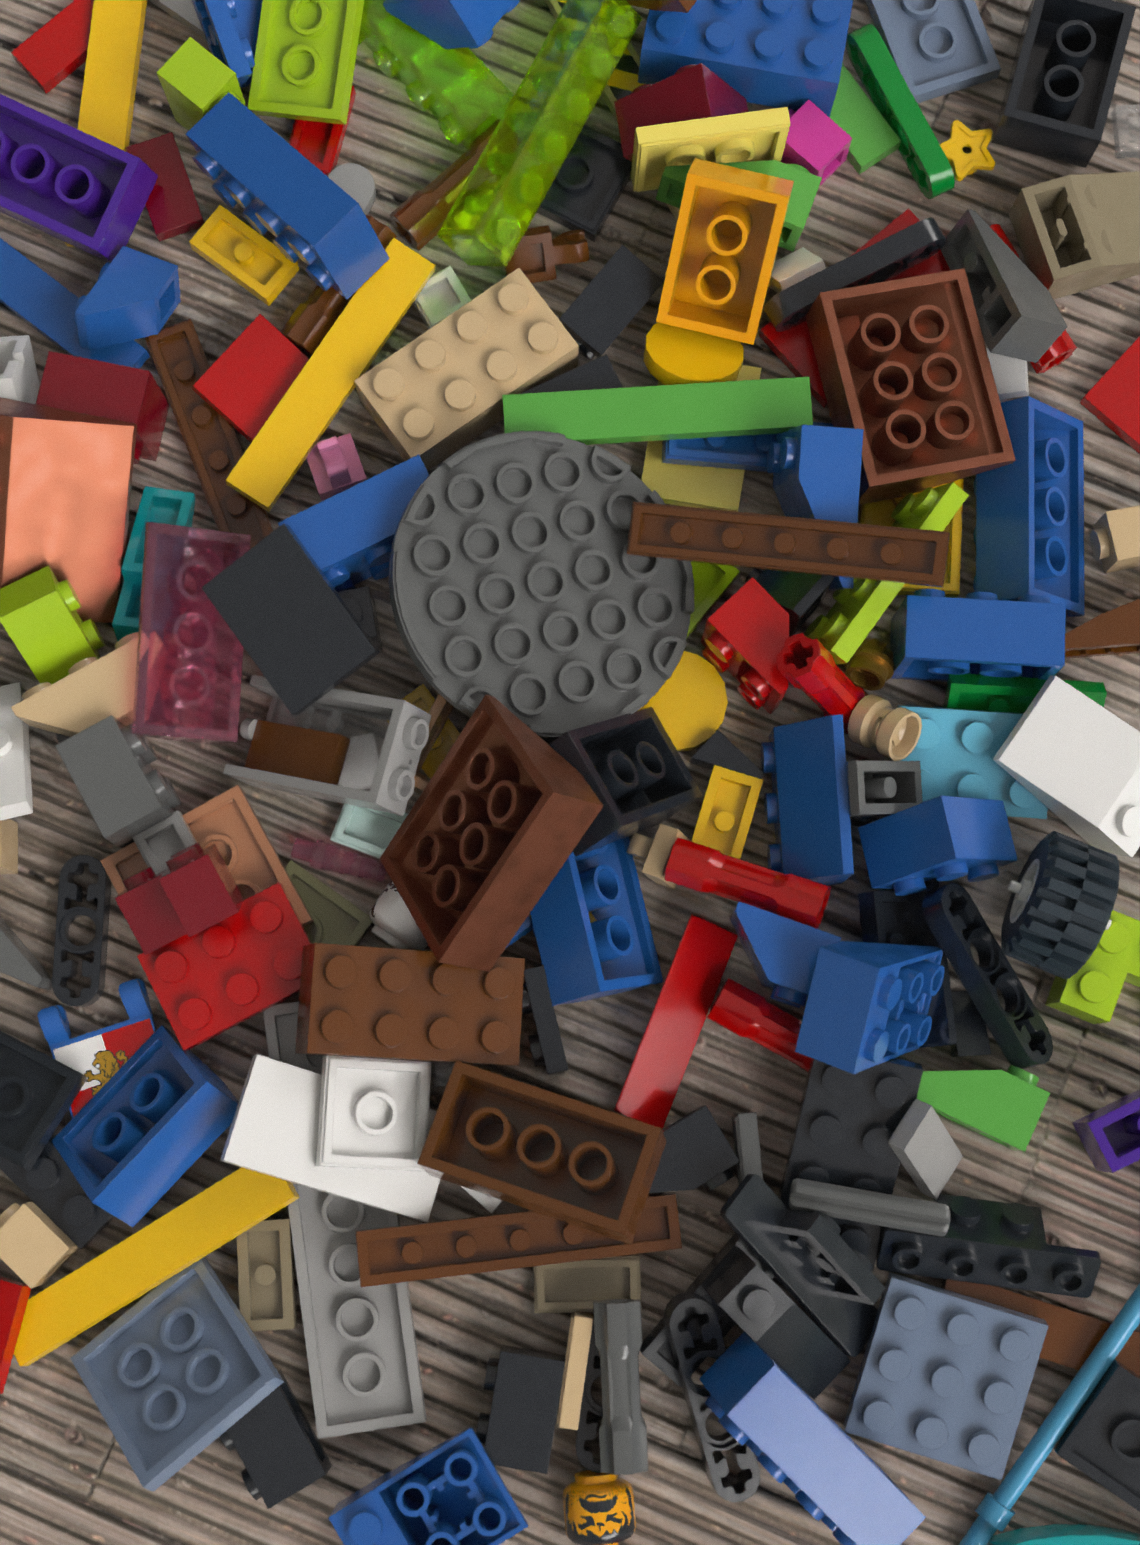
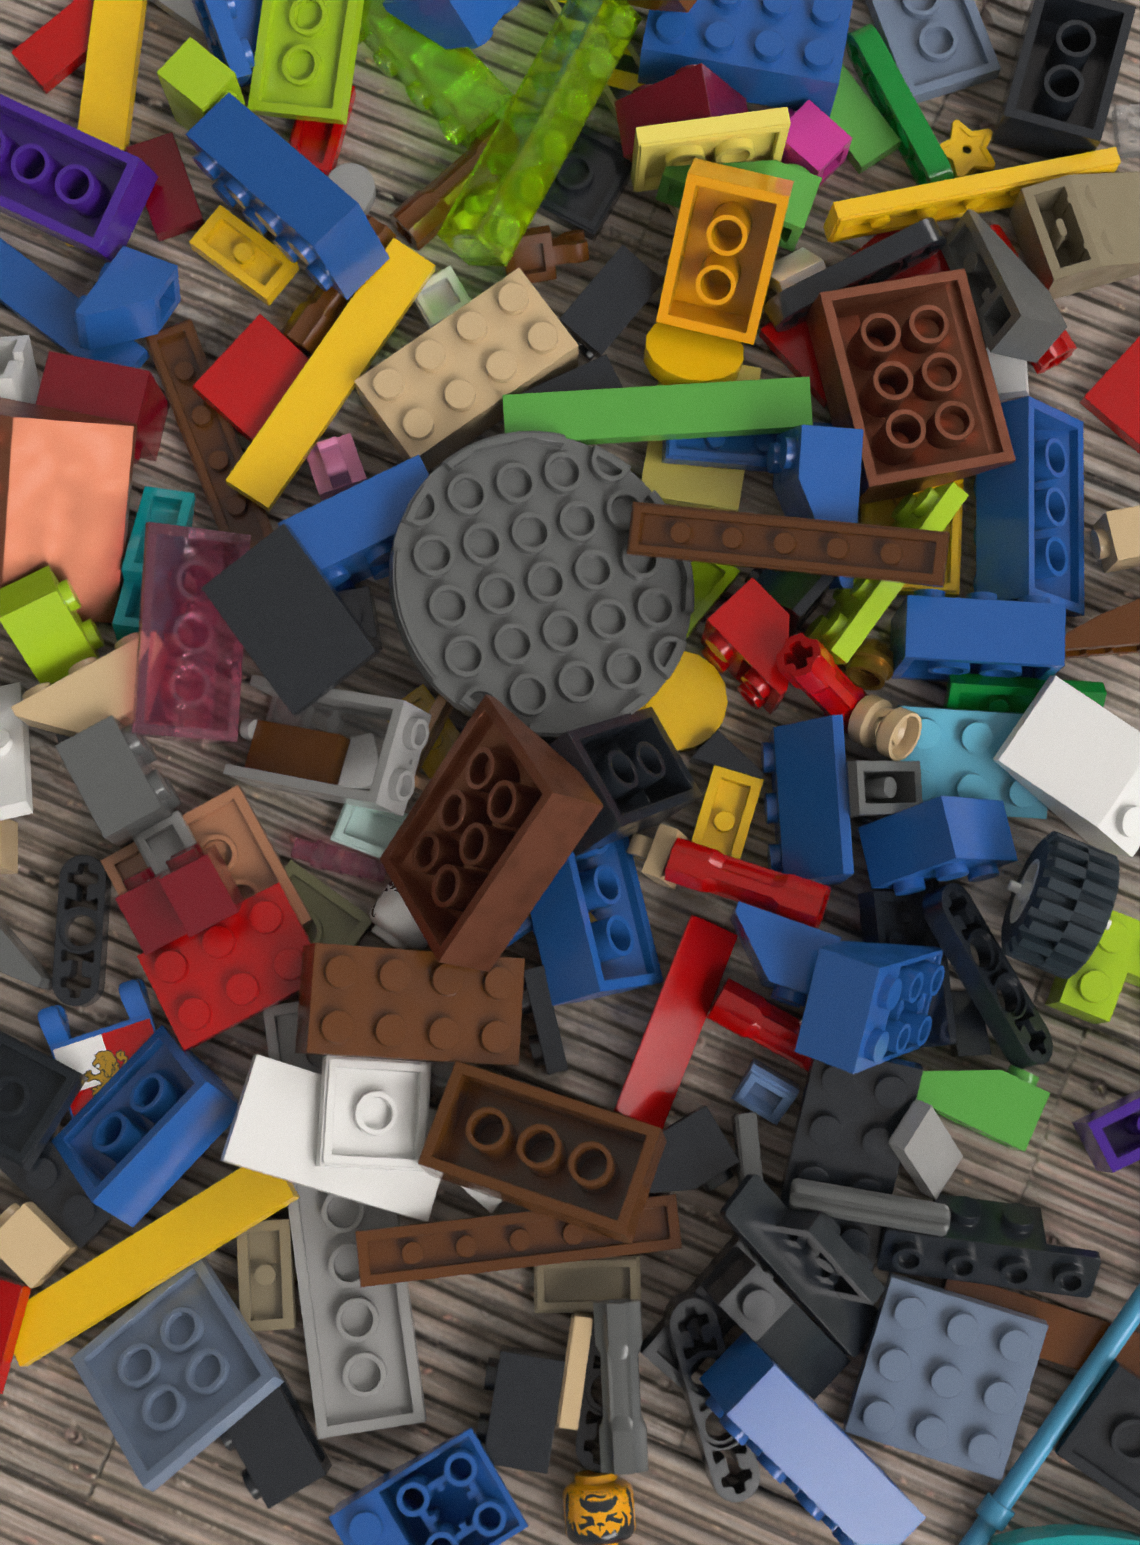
none -> medium blue slope [731,1058,800,1125]
none -> yellow tile [823,147,1121,243]

